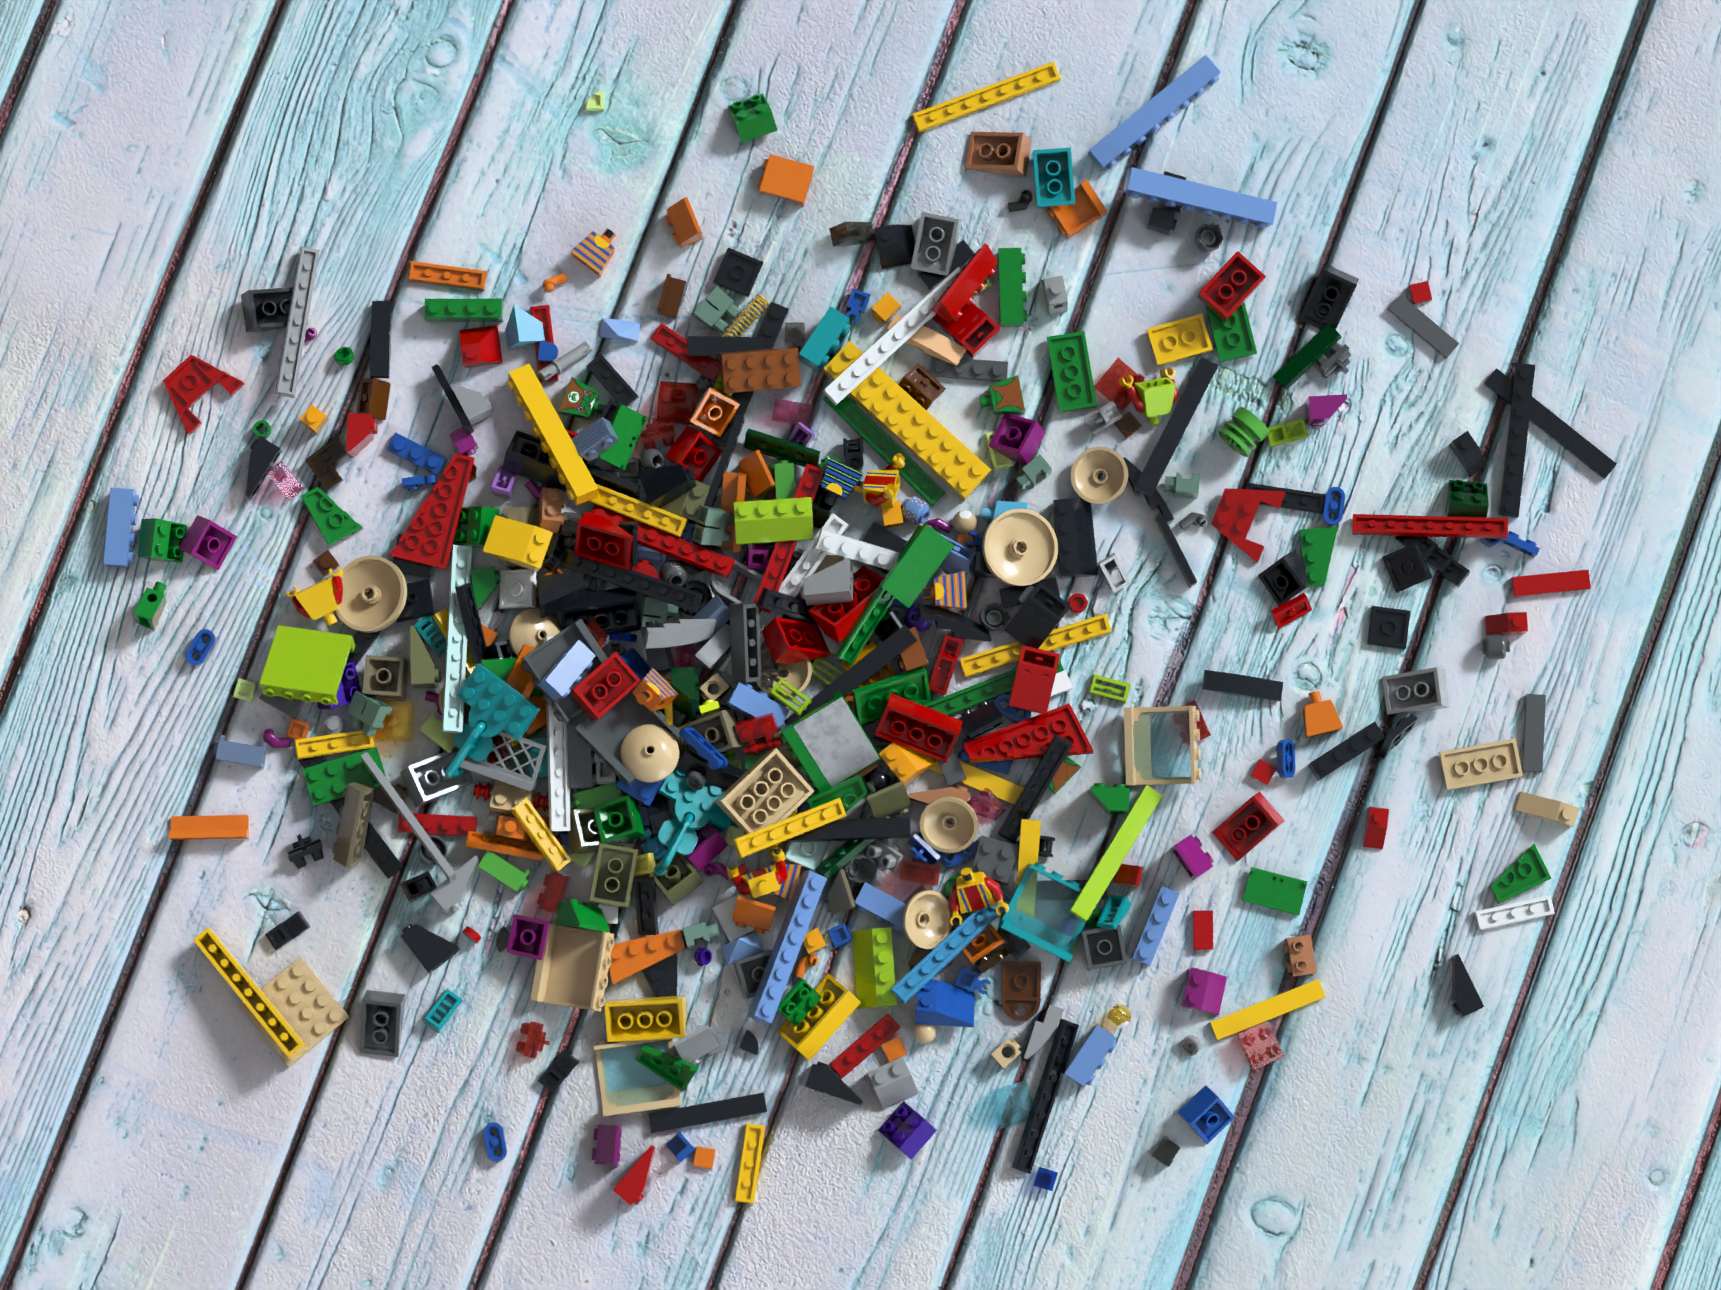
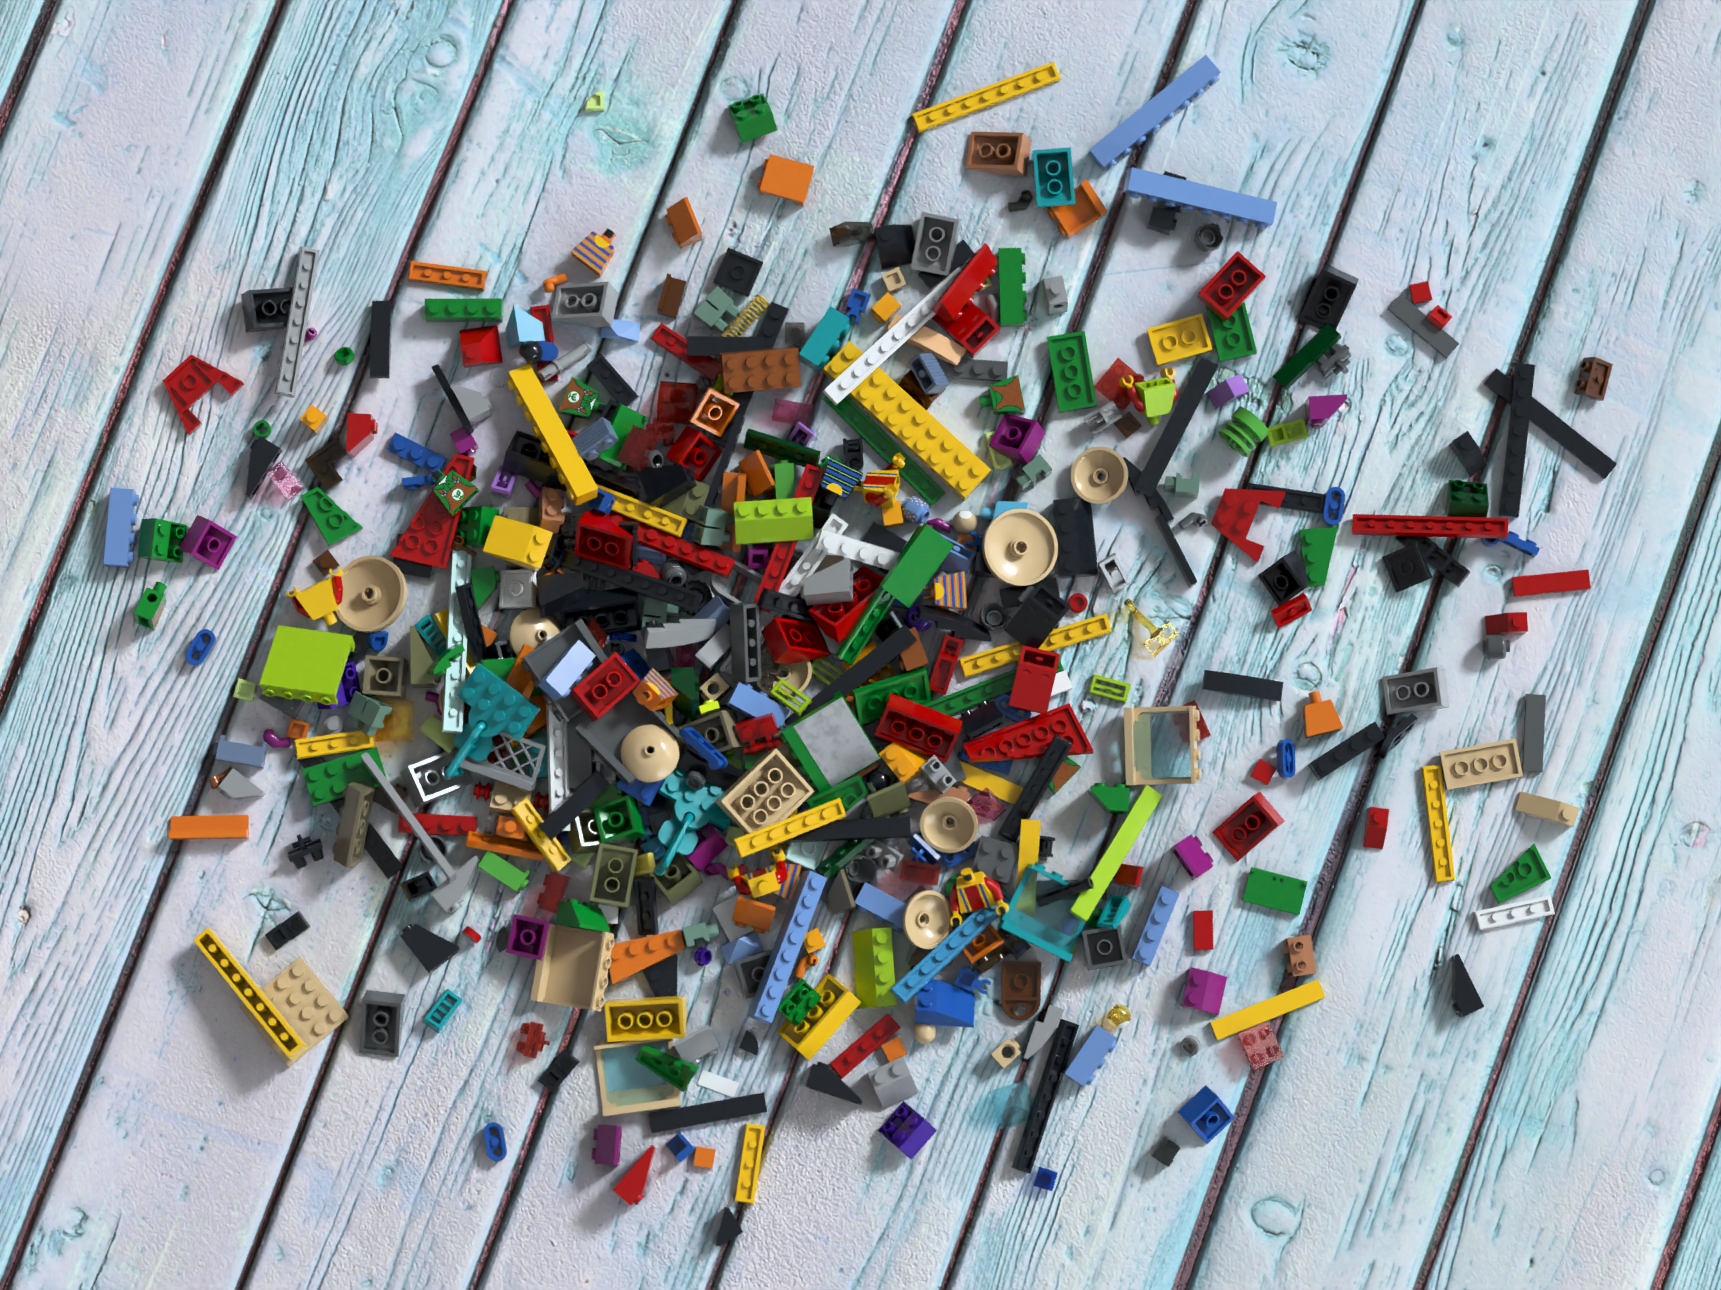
reddish brown panel [356,378,391,420] -> none
black plate [396,579,435,622] -> none
blue tile [827,923,852,948] -> none
black tile [1367,606,1411,650] -> none
none -> dark orange hand [210,767,232,789]
none -> light grey slope [219,768,266,800]
none -> blue tile [367,631,388,652]
none -> green slope [428,644,465,676]
none -> torso [431,469,479,517]
none -> reddish brown hand [452,536,477,557]
none -> black piece [519,340,543,364]
none -> black slope [538,770,610,840]
none -> light grey slope [551,282,619,328]
none -> blue panel [588,488,617,515]
none -> clear red brick [617,425,658,472]
none -> white sticker [697,1070,739,1098]
none -> black slope [715,1207,743,1246]
none -> tan plate [881,267,906,293]
none -> sand blue brick [908,353,950,395]
none -> light grey hips [919,755,956,794]
none -> light grey arm [985,293,1000,322]
none -> black pin [1036,877,1094,908]
none -> clear yellow piece [1124,599,1179,658]
none -> medium lavender slope [1207,374,1250,409]
none -> yellow tile [1421,765,1455,883]
none -> red tile [1426,305,1452,331]
none -> reddish brown bracket [1574,357,1613,401]

